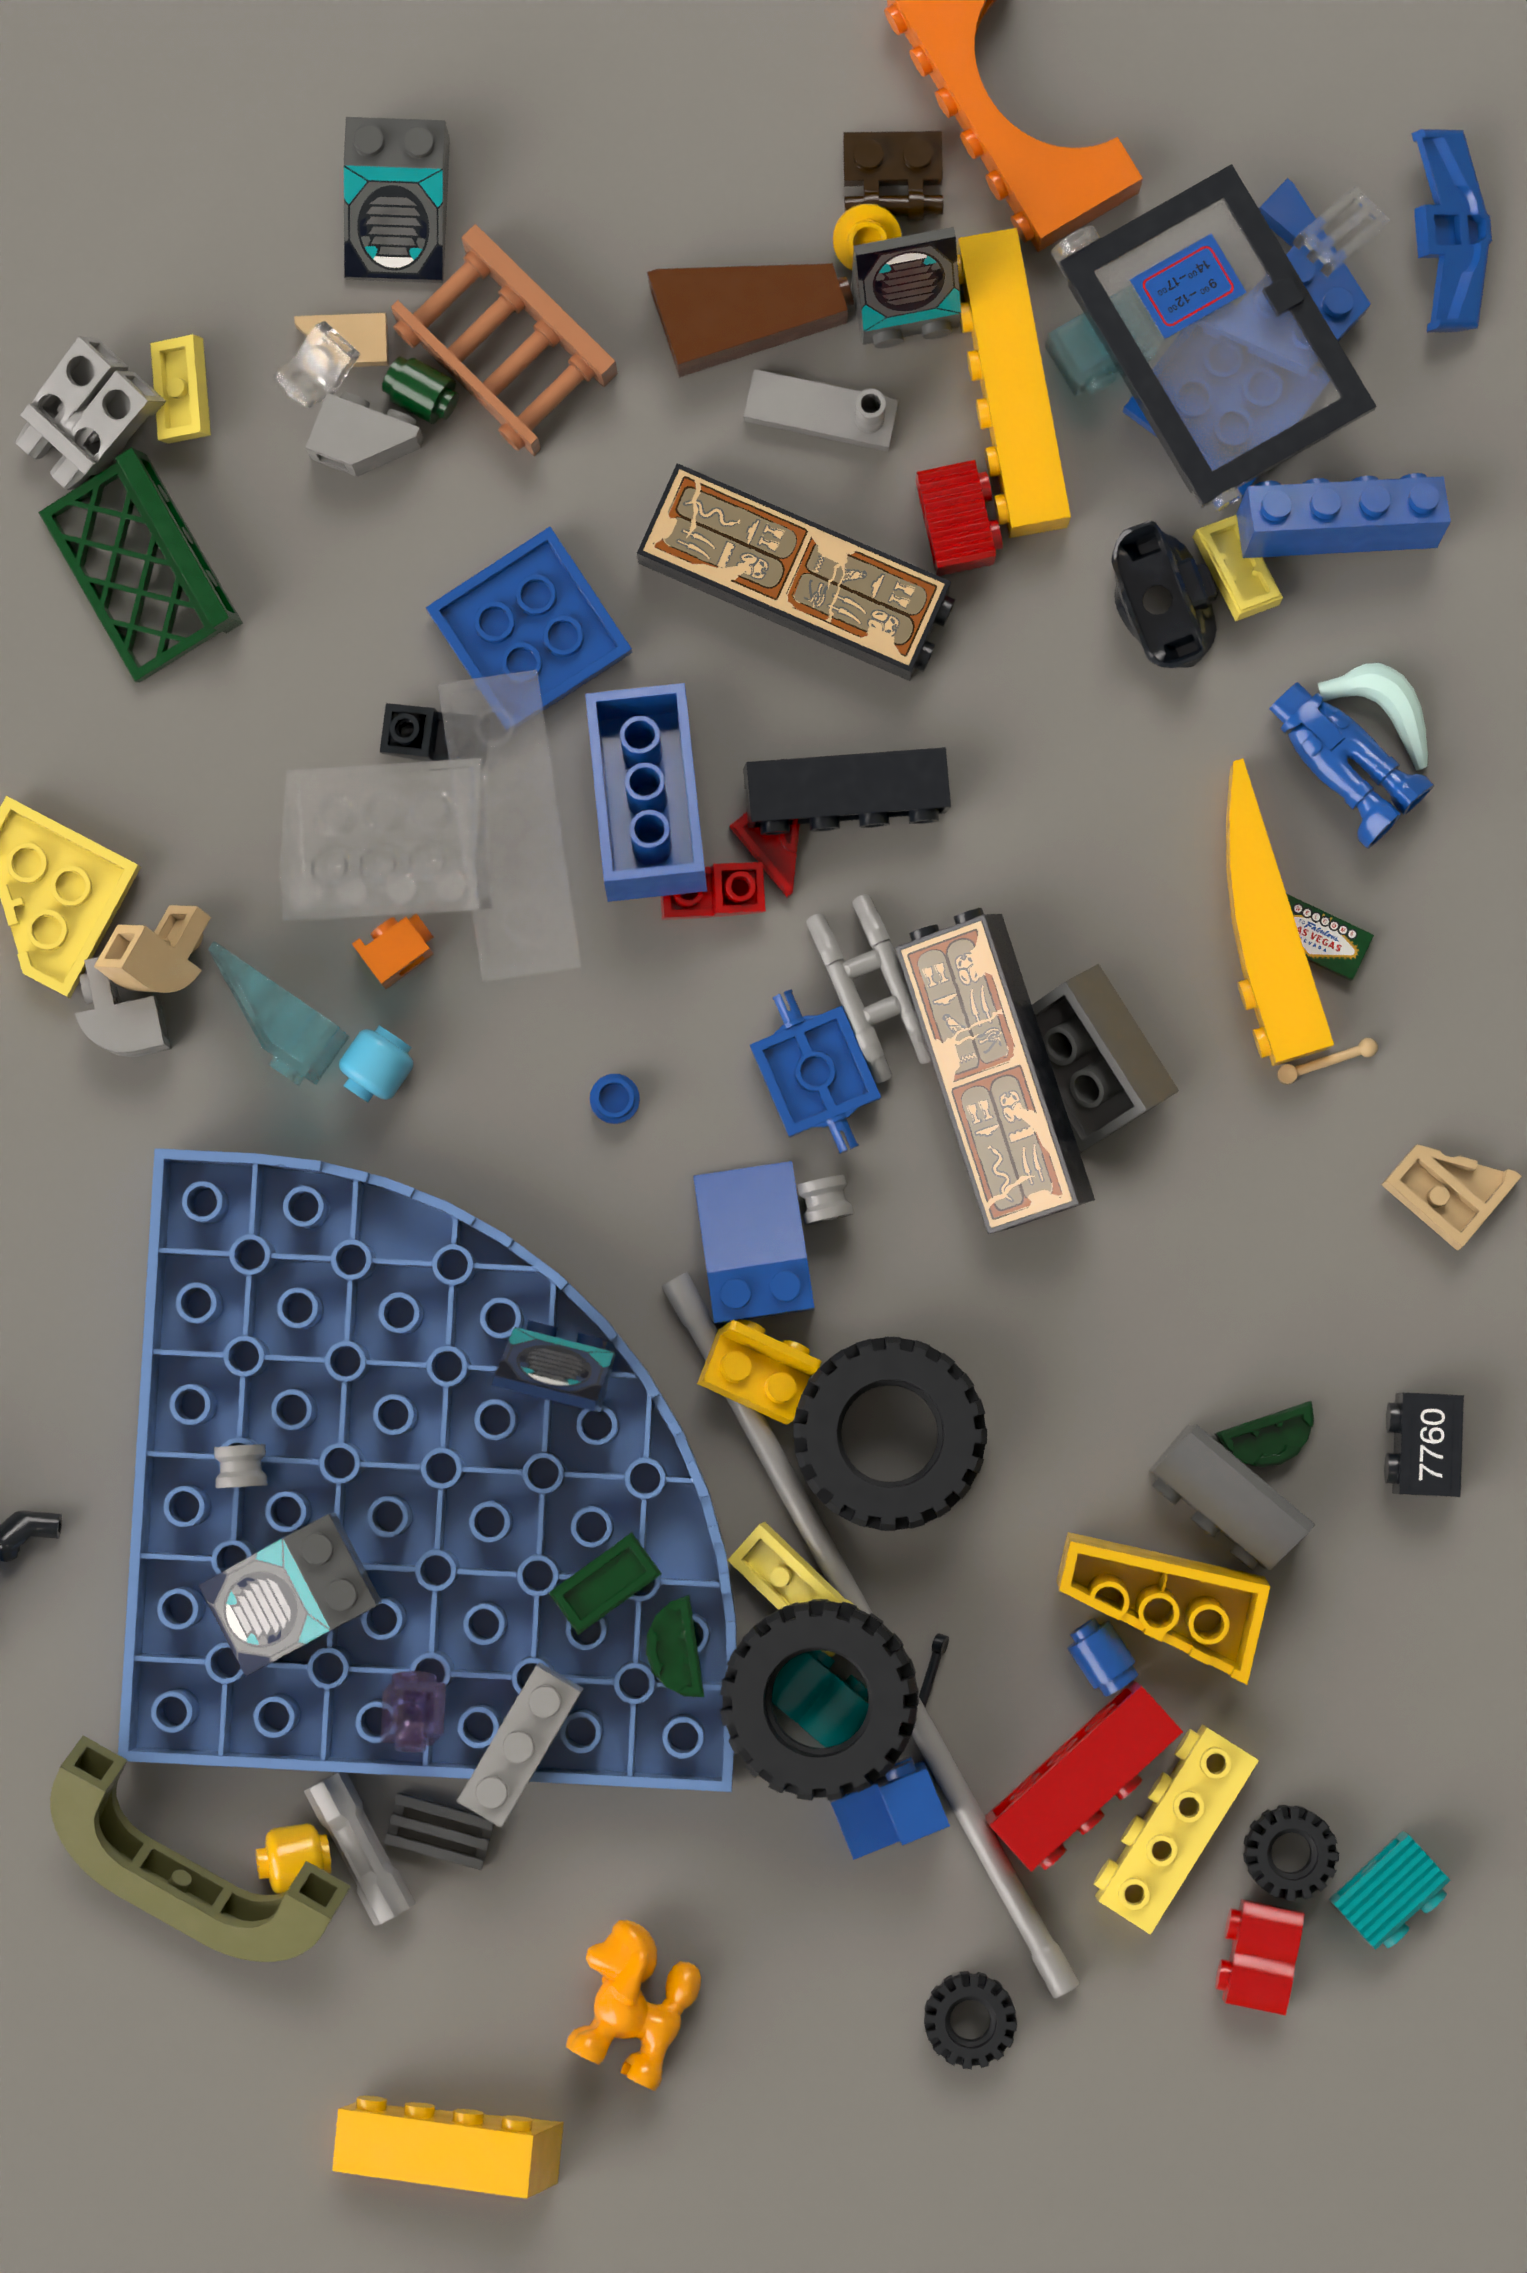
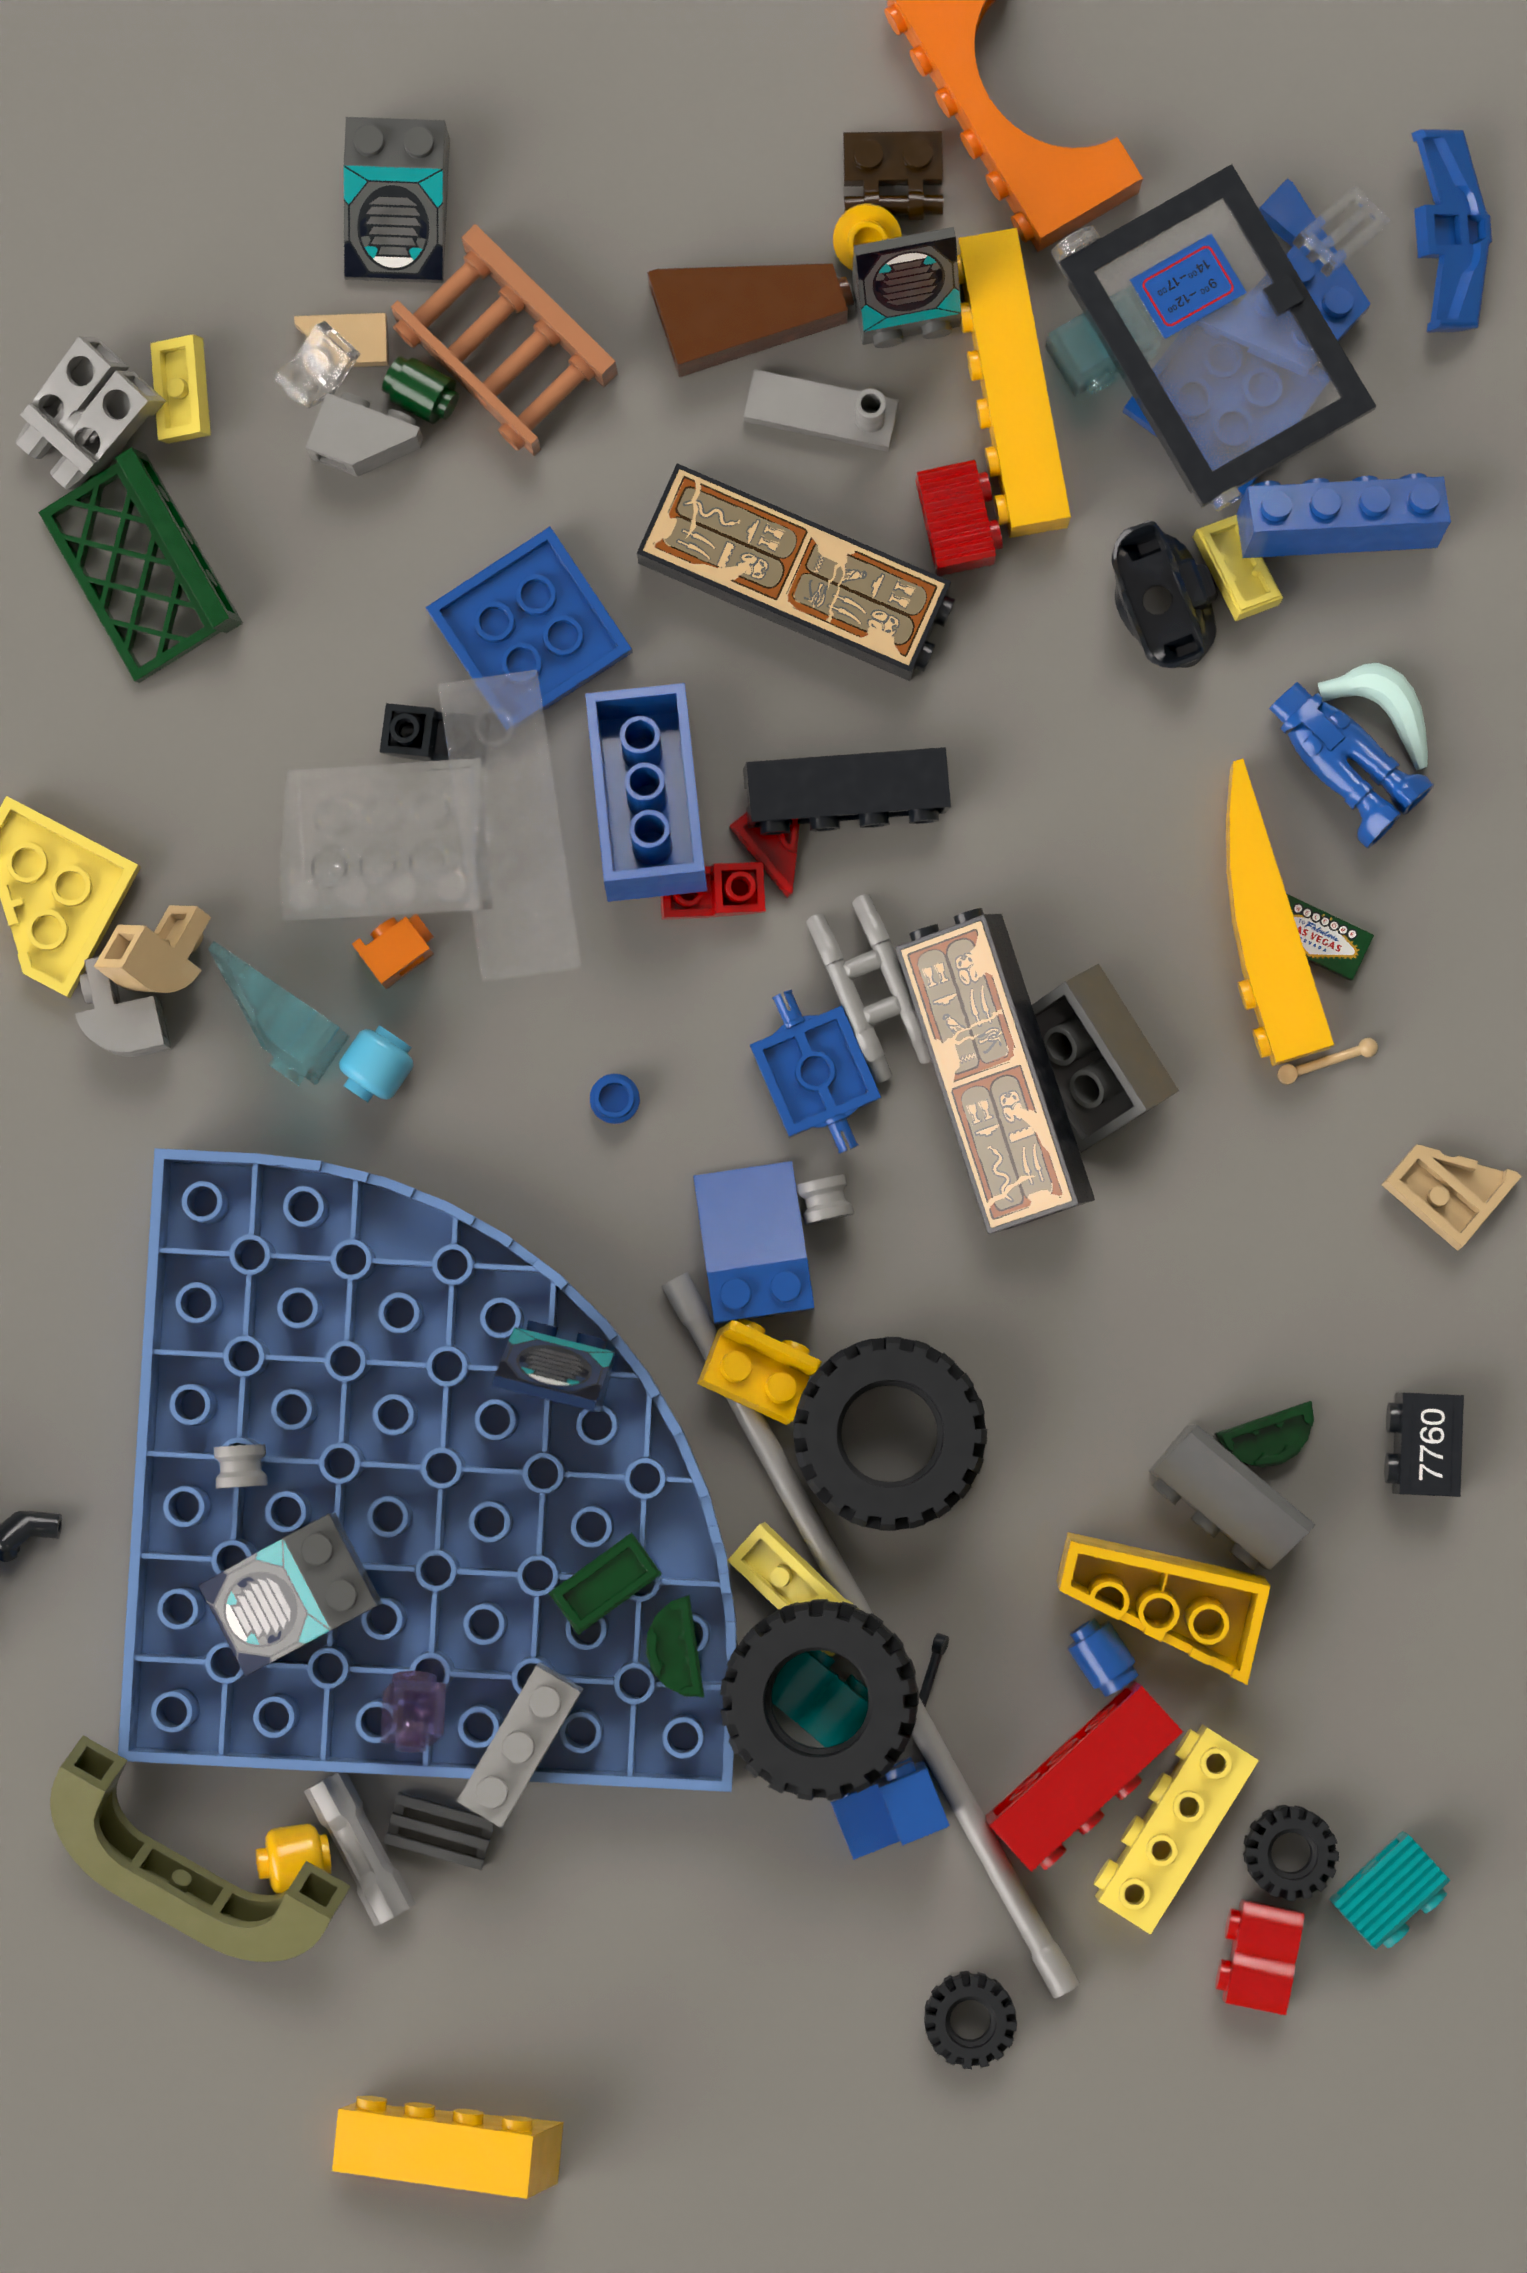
light orange animal [565,1920,701,2091] -> none

